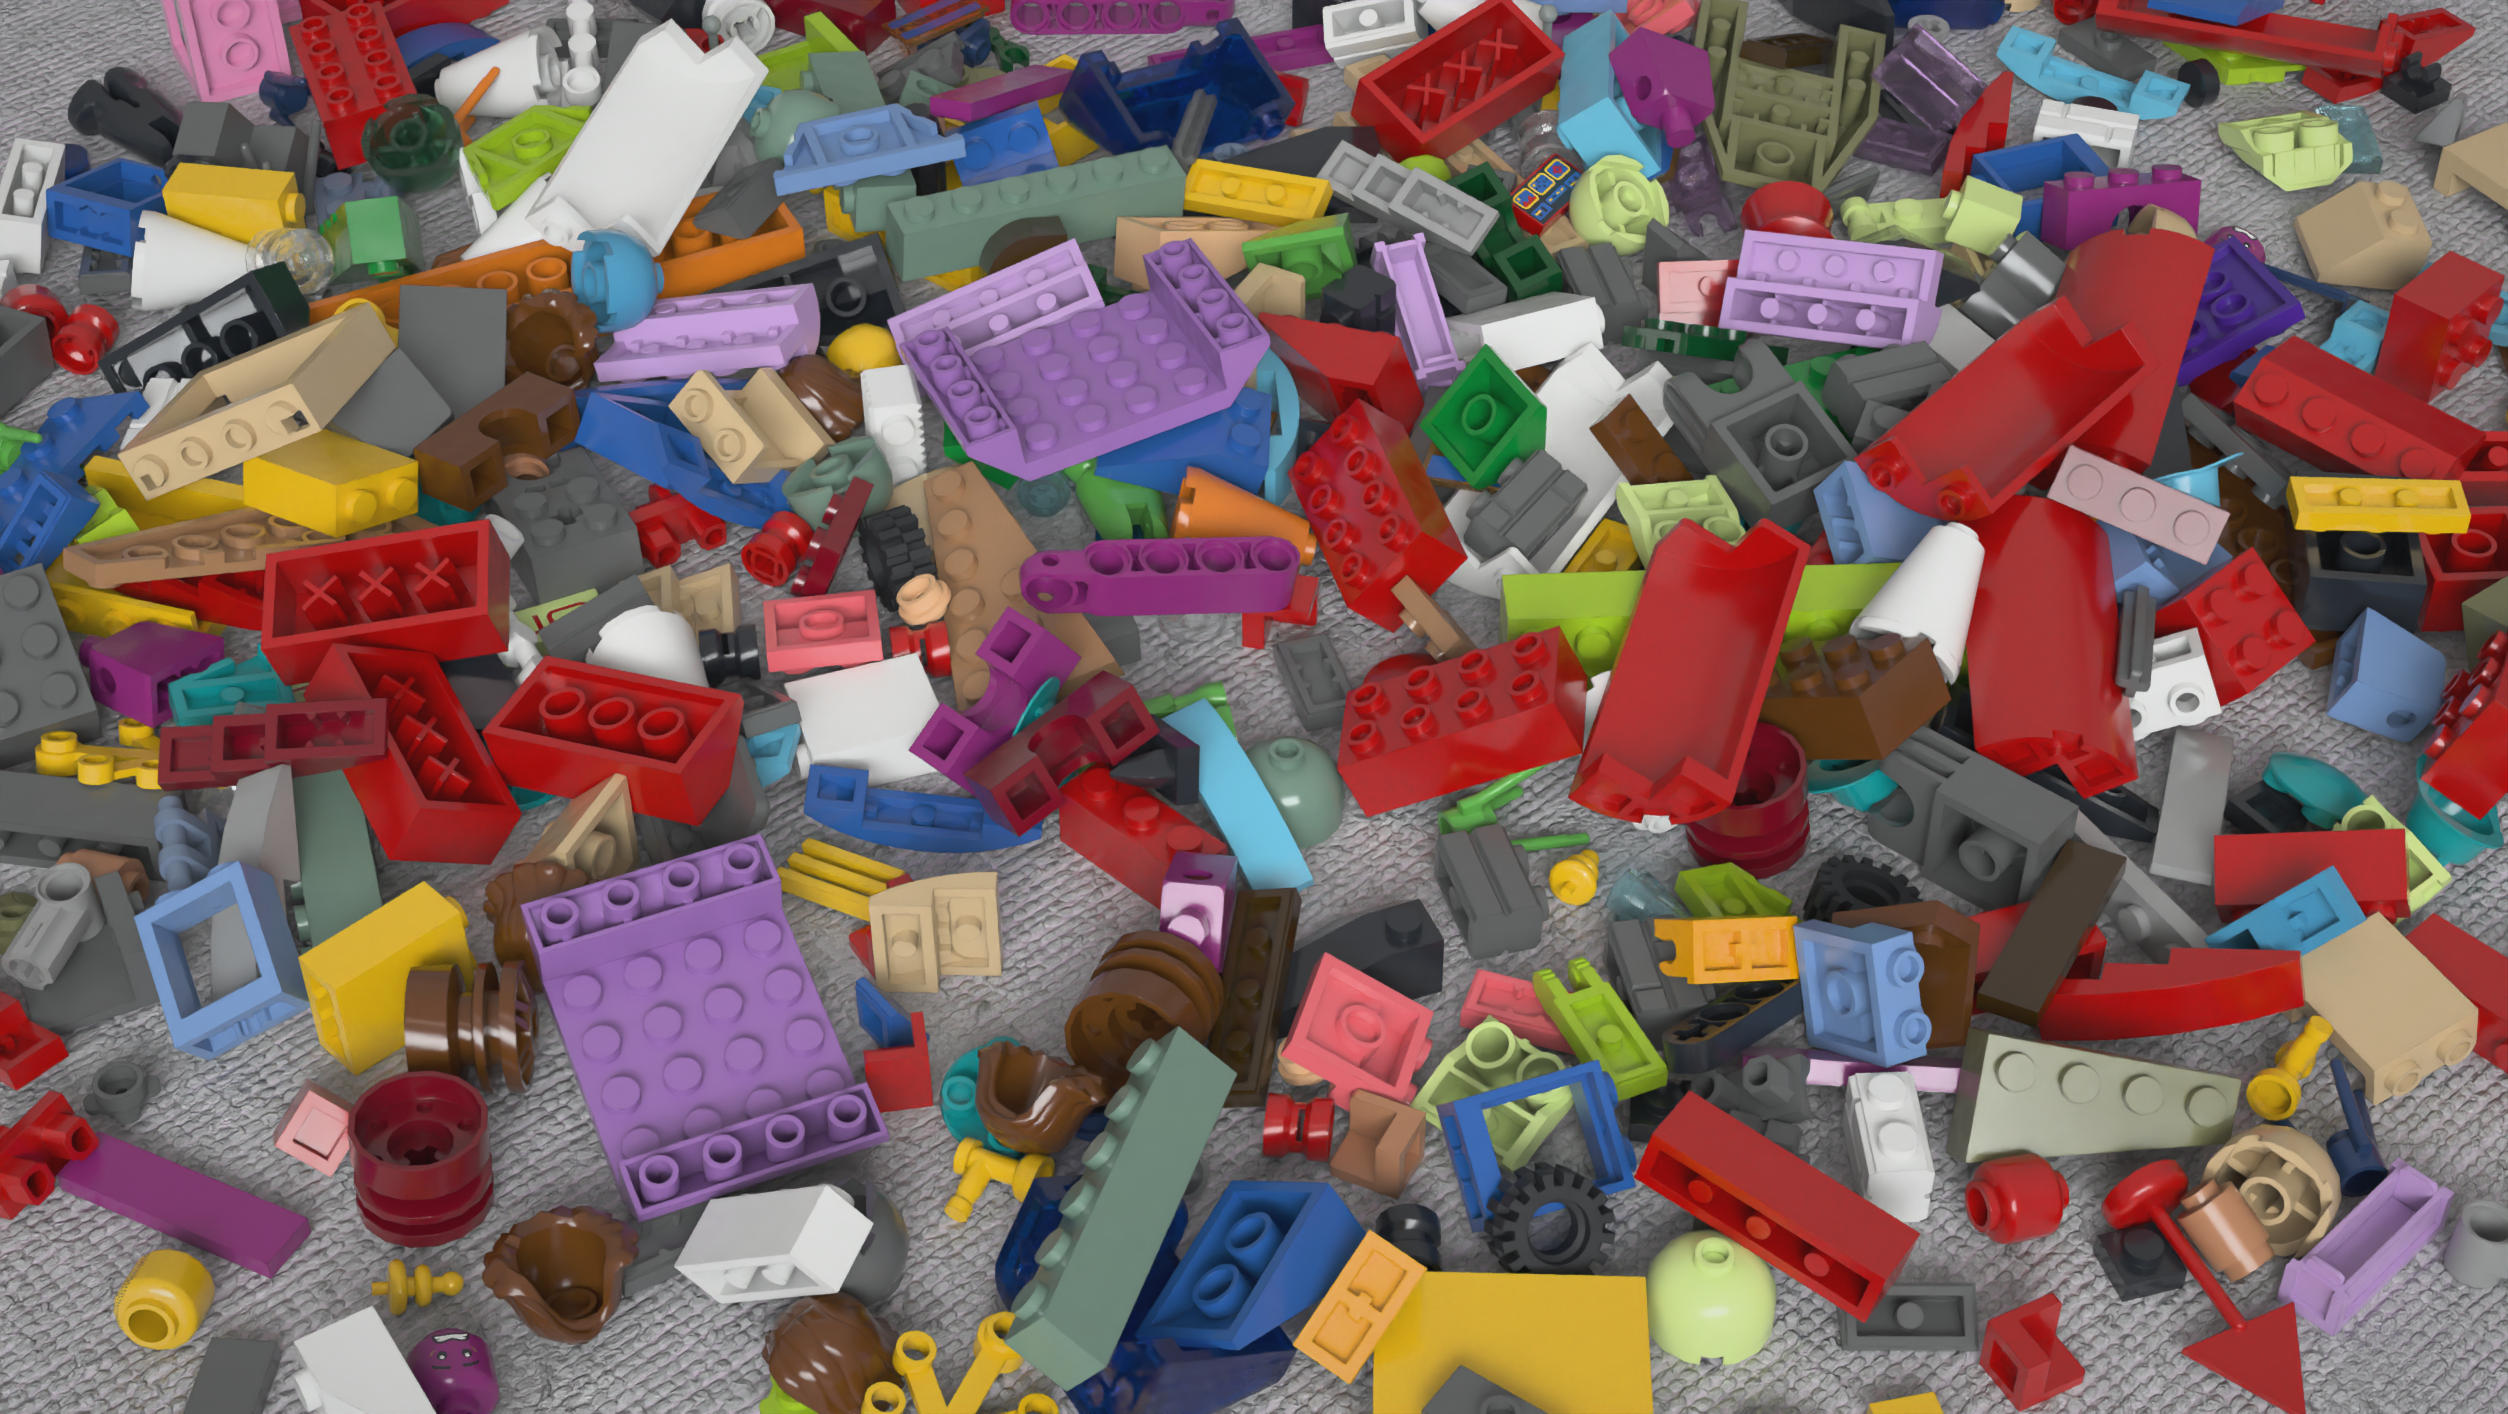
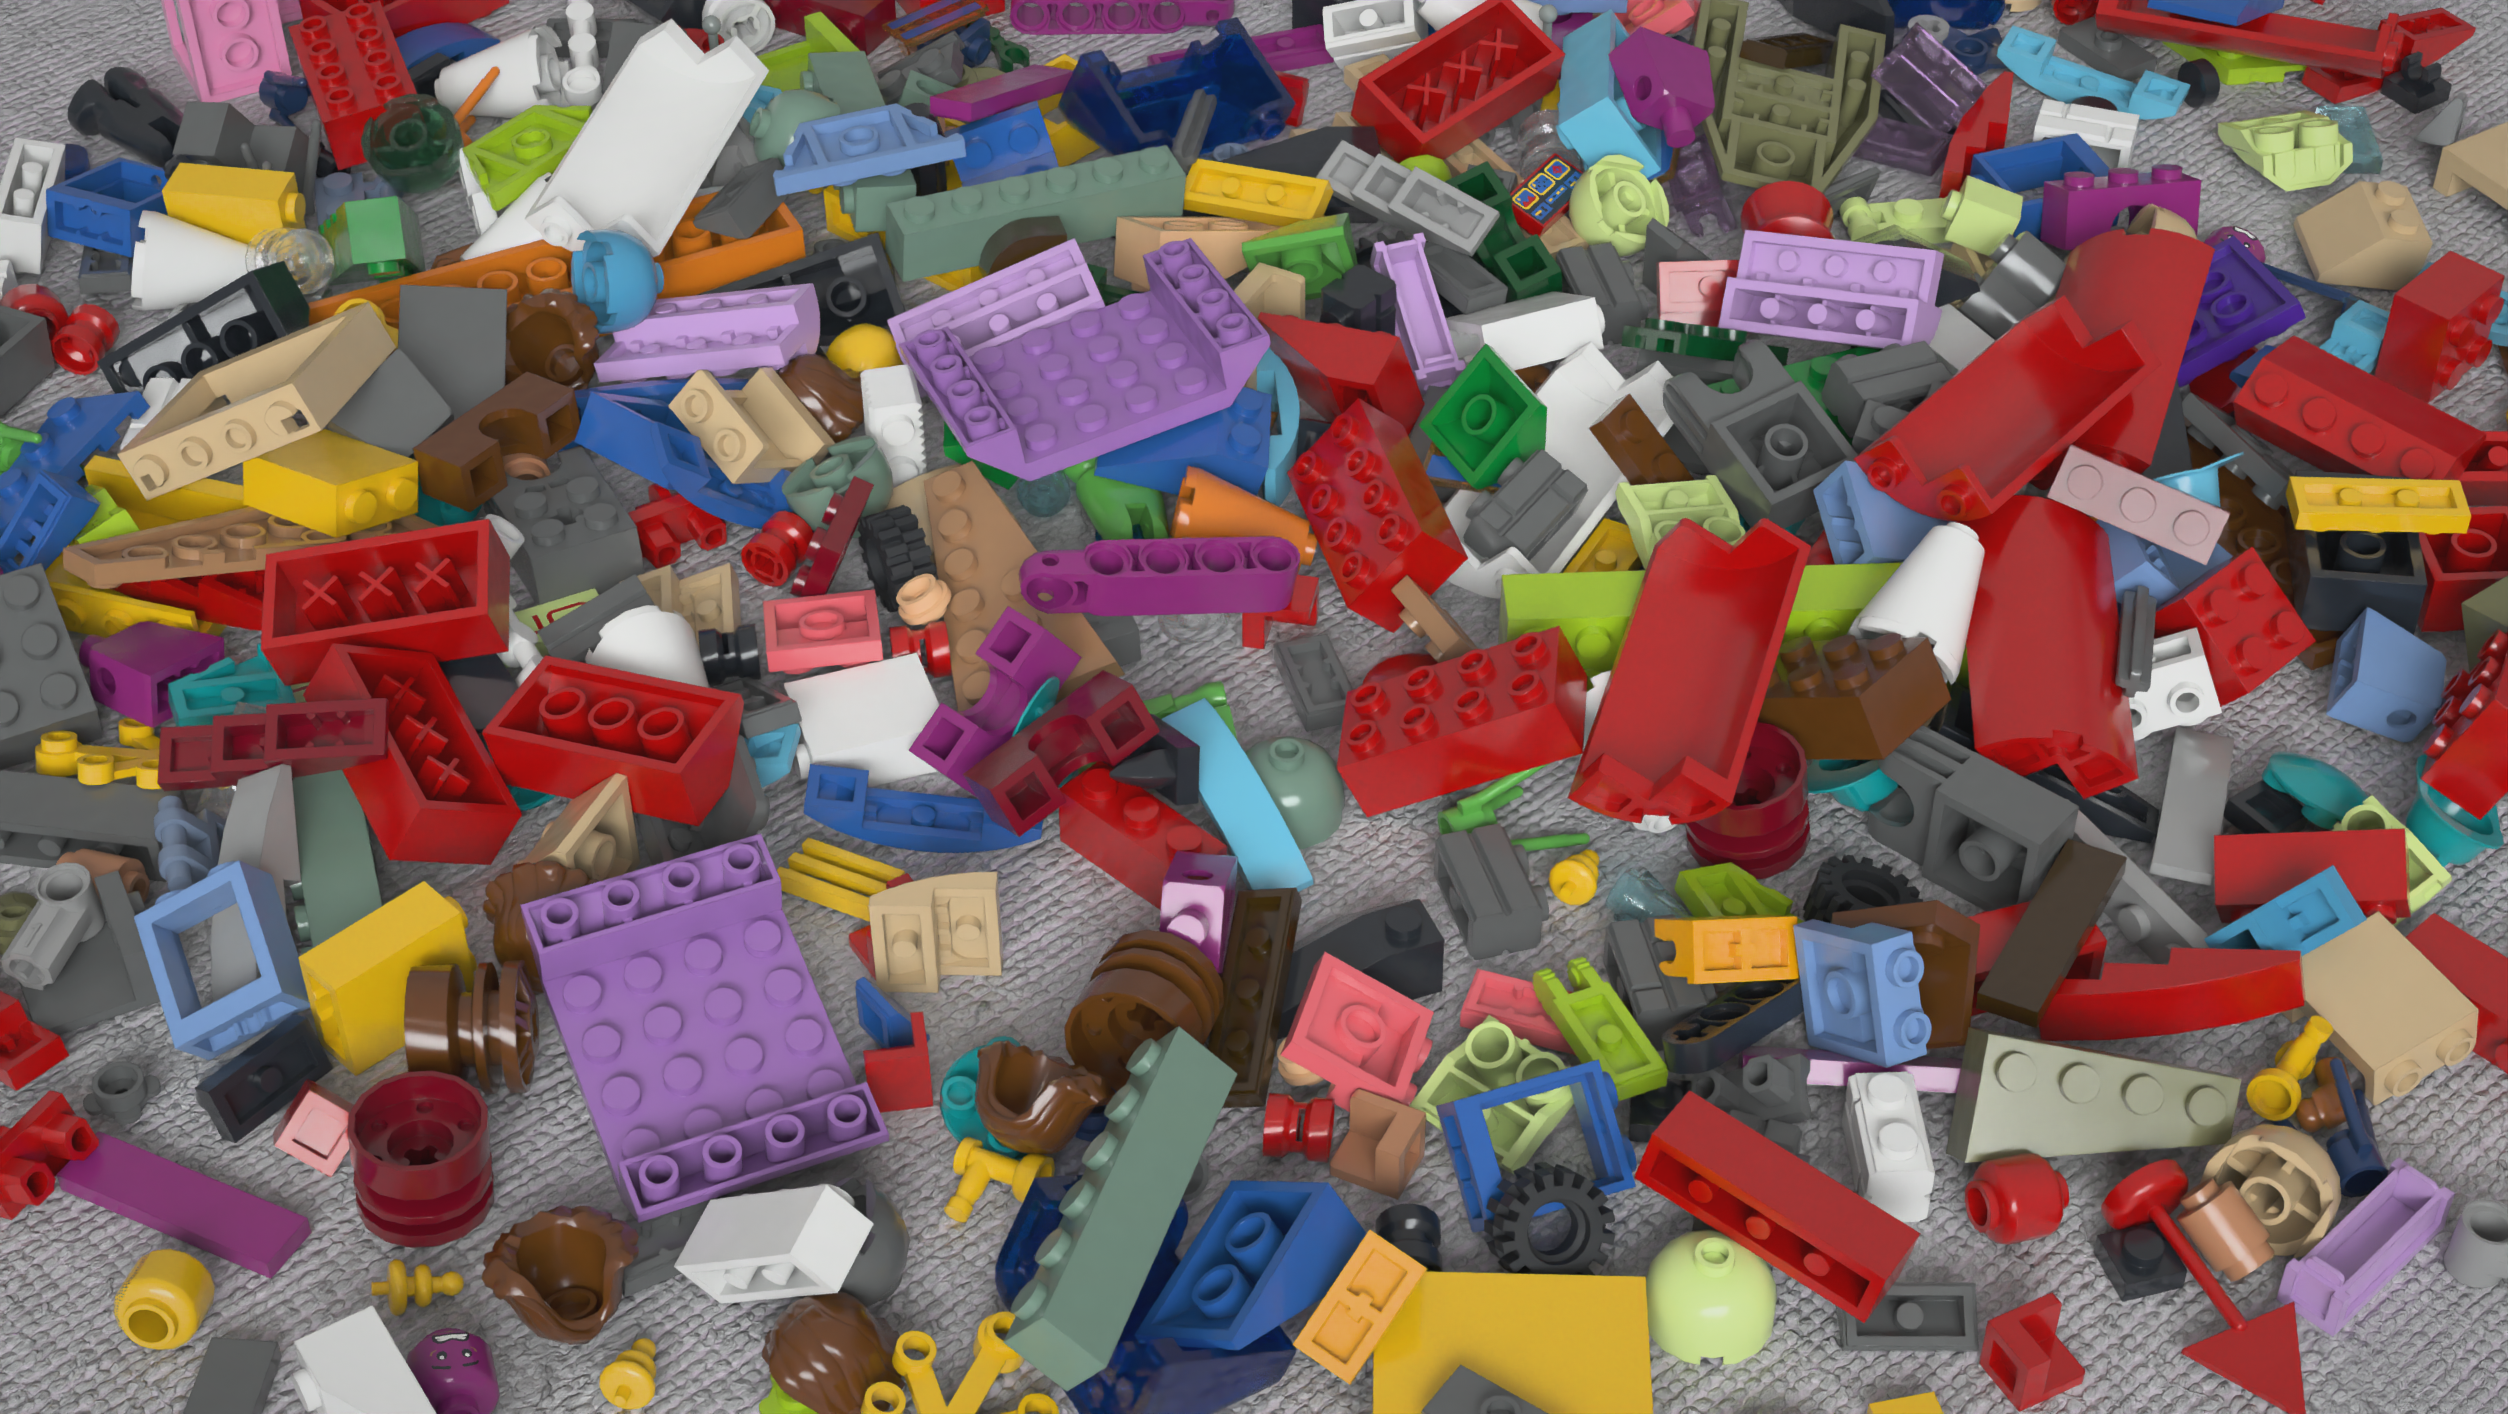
none -> black tile [195,1014,333,1143]
none -> yellow hair [599,1338,657,1410]
none -> dark blue plate [1942,26,2008,78]
none -> dark orange arm [2295,1057,2357,1133]

